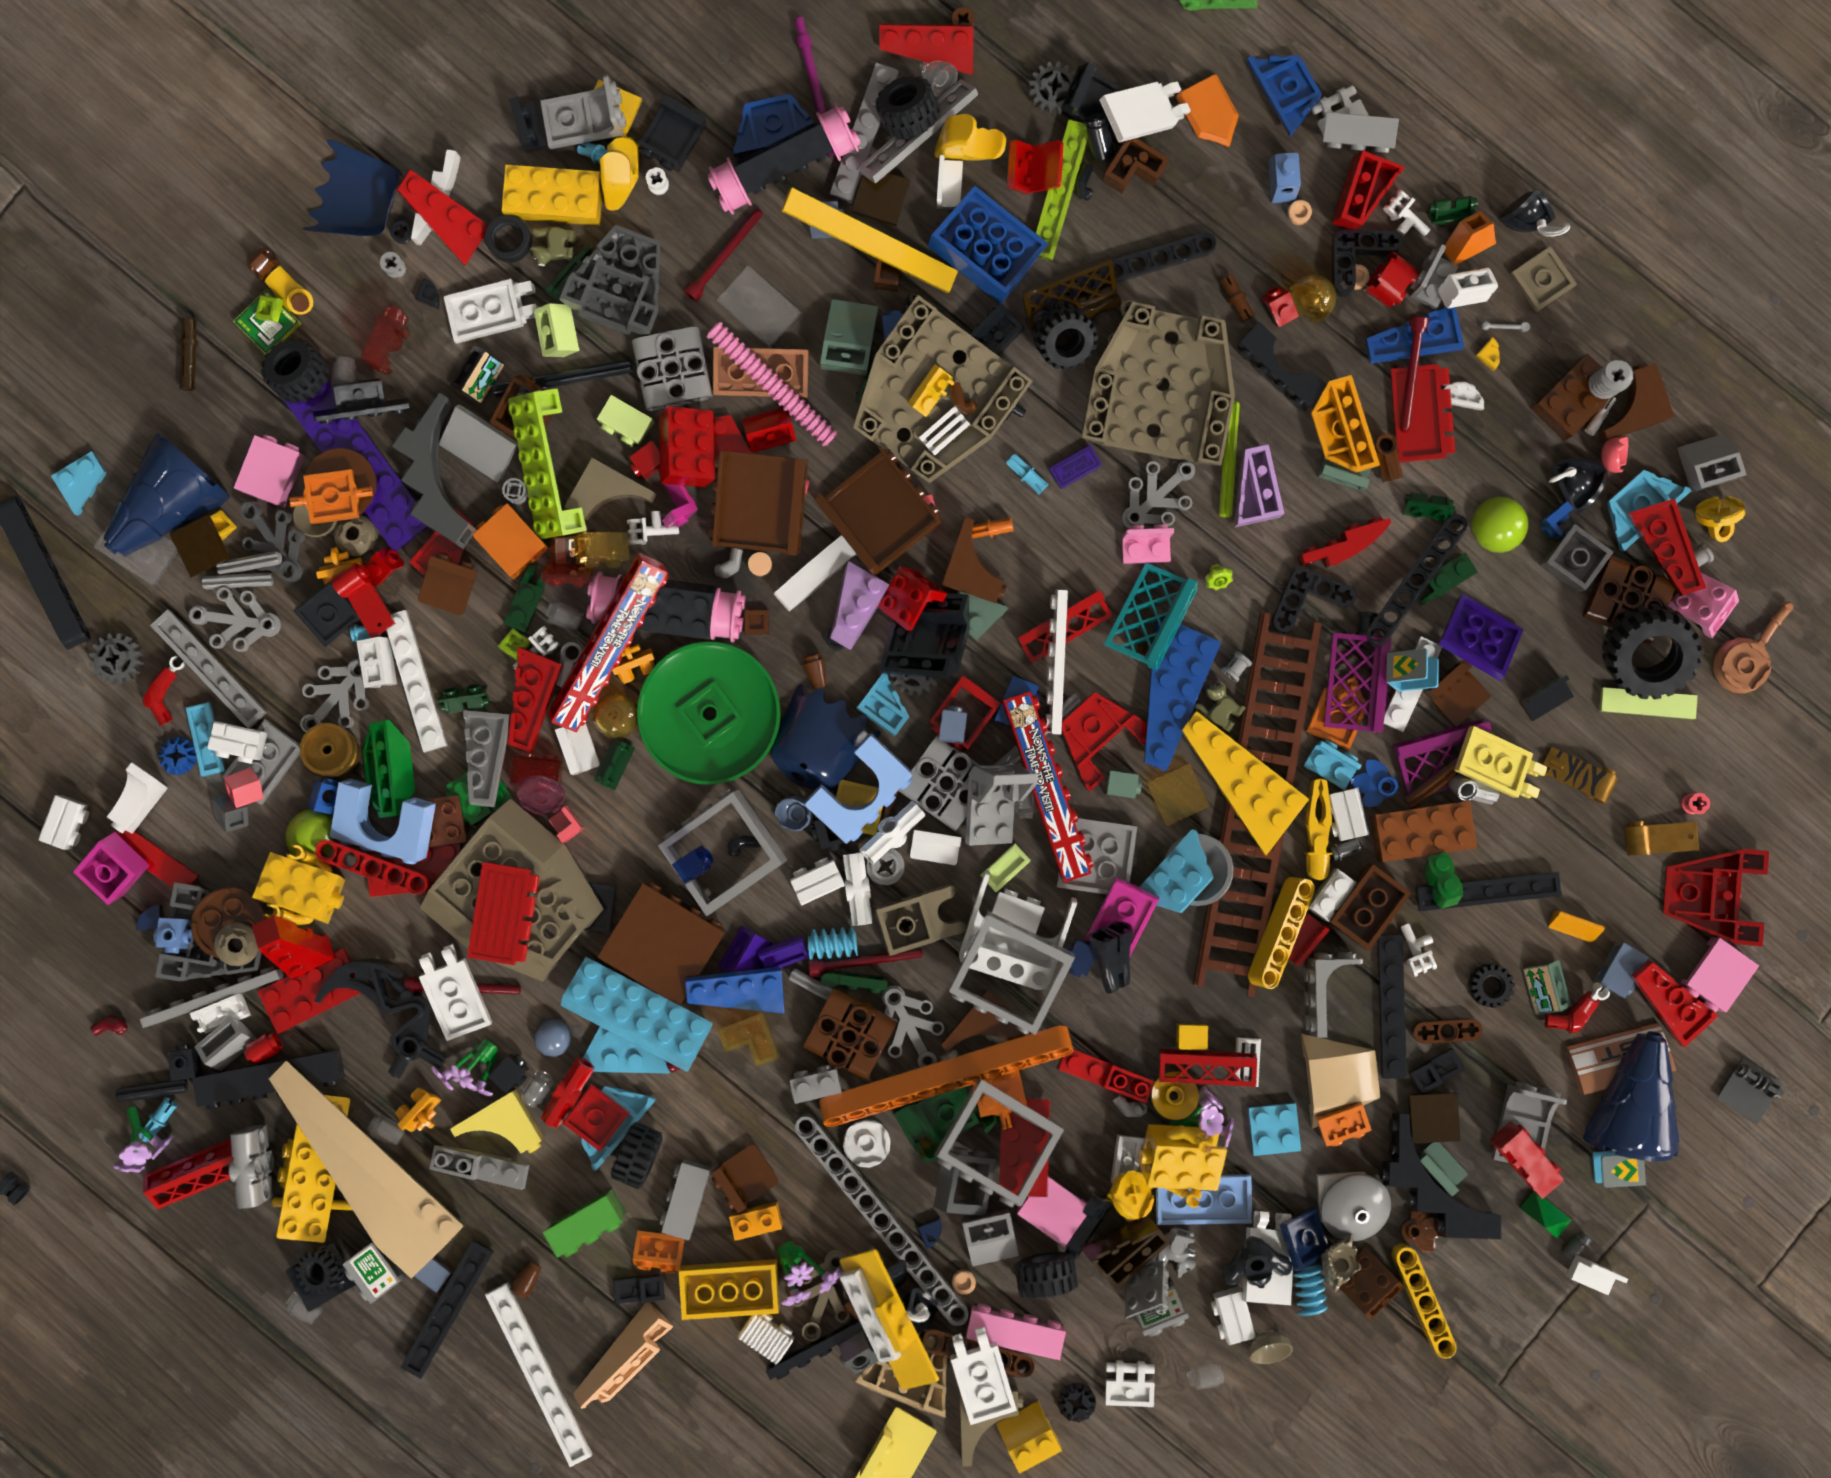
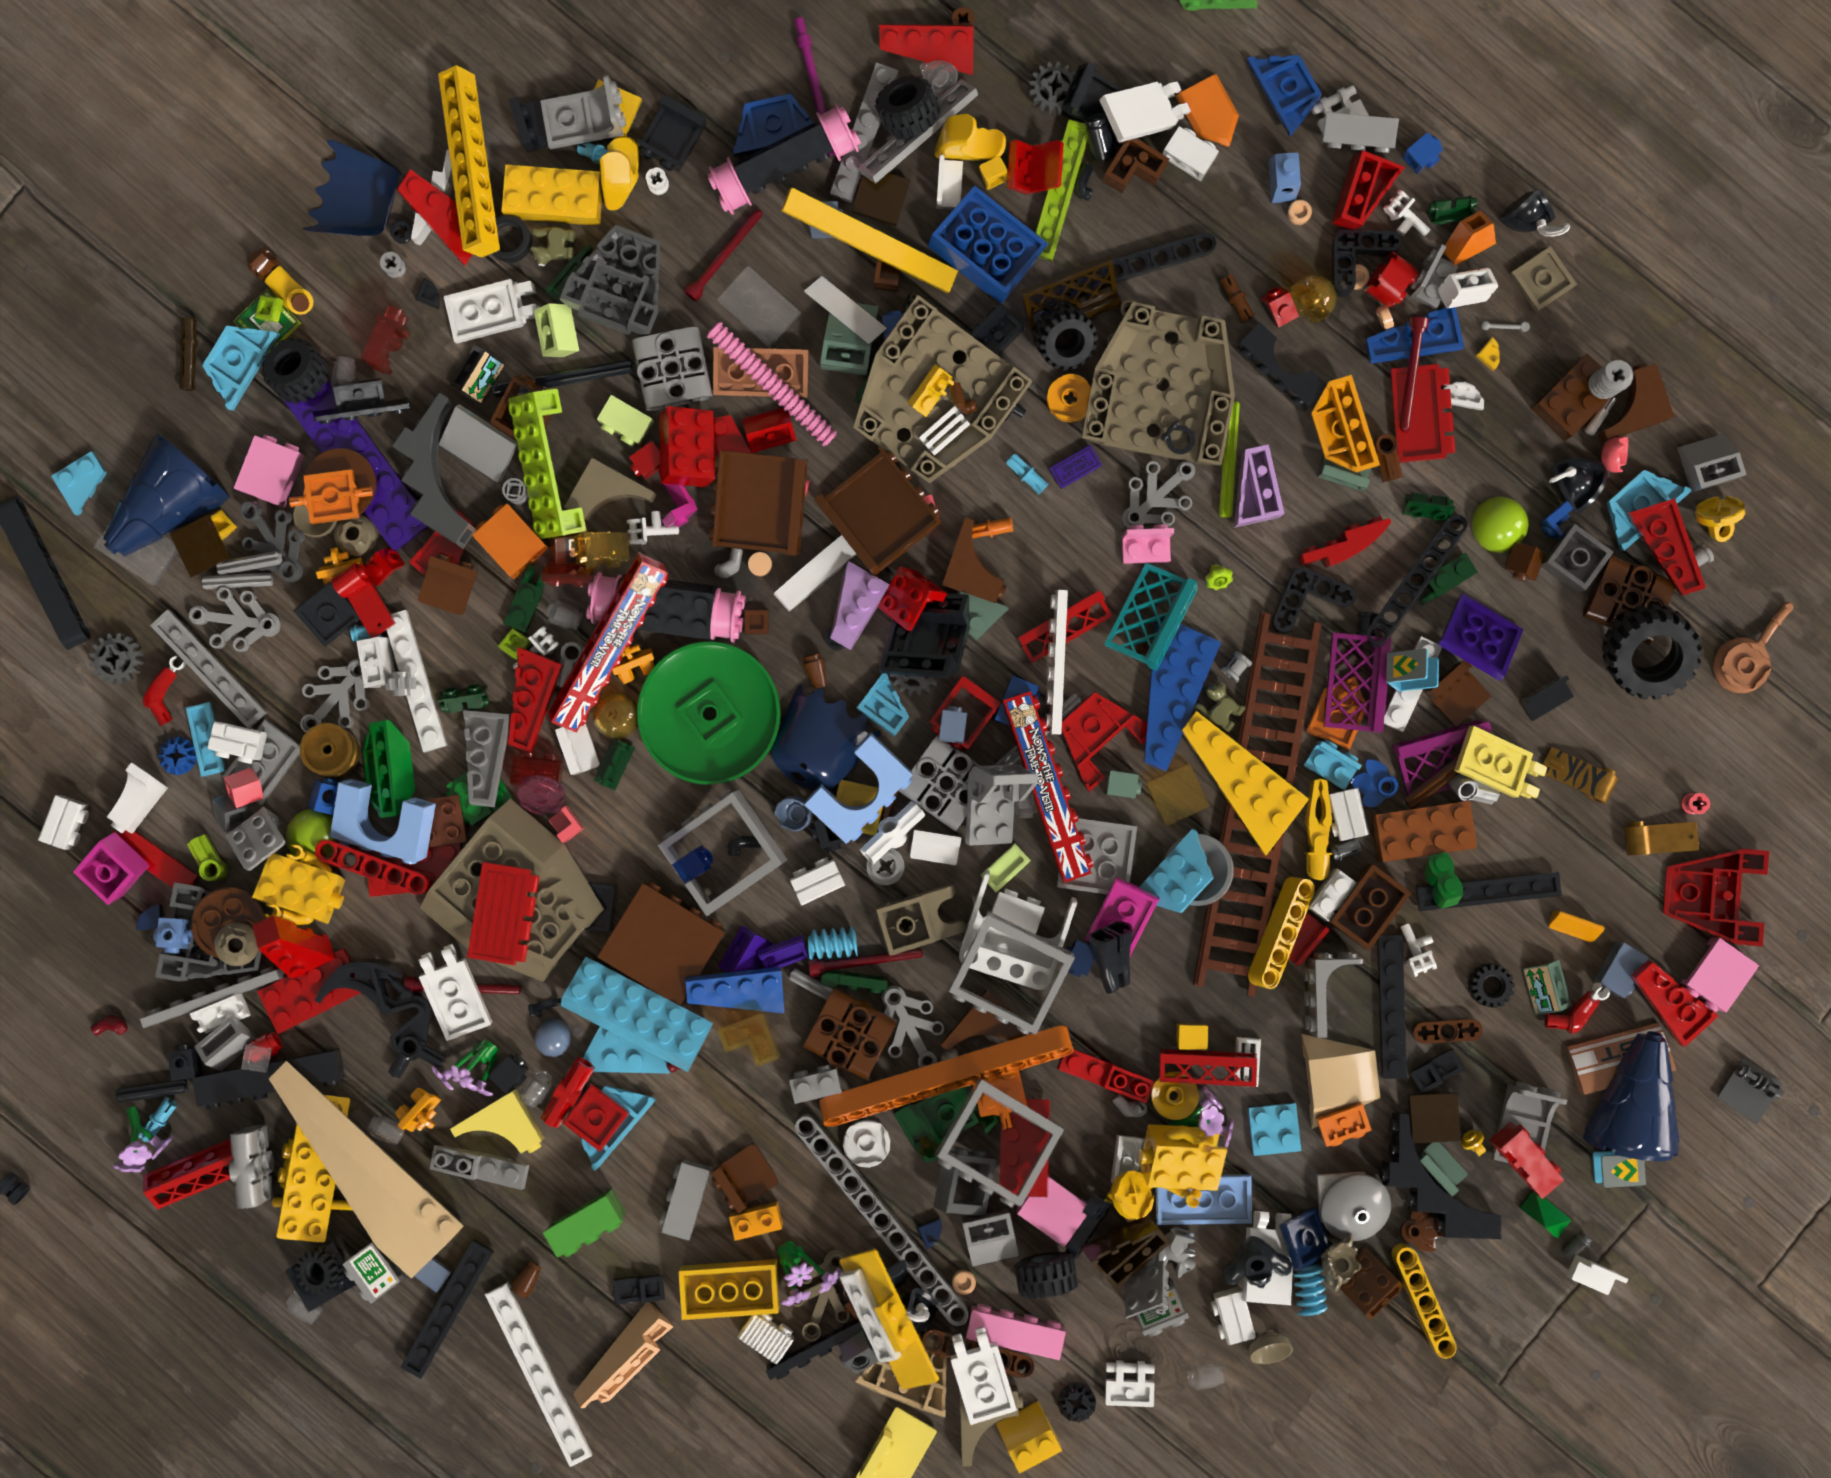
black tyre [611,1122,663,1189] -> none
orange bracket [632,1231,685,1273] -> none
white piece [843,853,873,926] -> none
yellowish green tile [1599,687,1697,719] -> none
bright pink bracket [1668,573,1739,639] -> none
none -> lime piece [187,834,229,881]
none -> medium azure wing [202,326,280,411]
none -> light grey bracket [225,807,285,871]
none -> clear tile [241,1044,271,1073]
none -> light grey gear [385,671,416,696]
none -> yellow brick [438,65,500,258]
none -> black piece [528,998,562,1017]
none -> white sticker [804,276,887,344]
none -> yellow slope [980,157,1008,190]
none -> light orange plate [1047,374,1091,422]
none -> black piece [1160,420,1195,455]
none -> white brick [1163,126,1219,181]
none -> light nougat tile [1376,305,1394,330]
none -> blue brick [1402,132,1443,174]
none -> yellow plate [1461,1130,1486,1157]
none -> reddish brown brick [1505,542,1545,582]

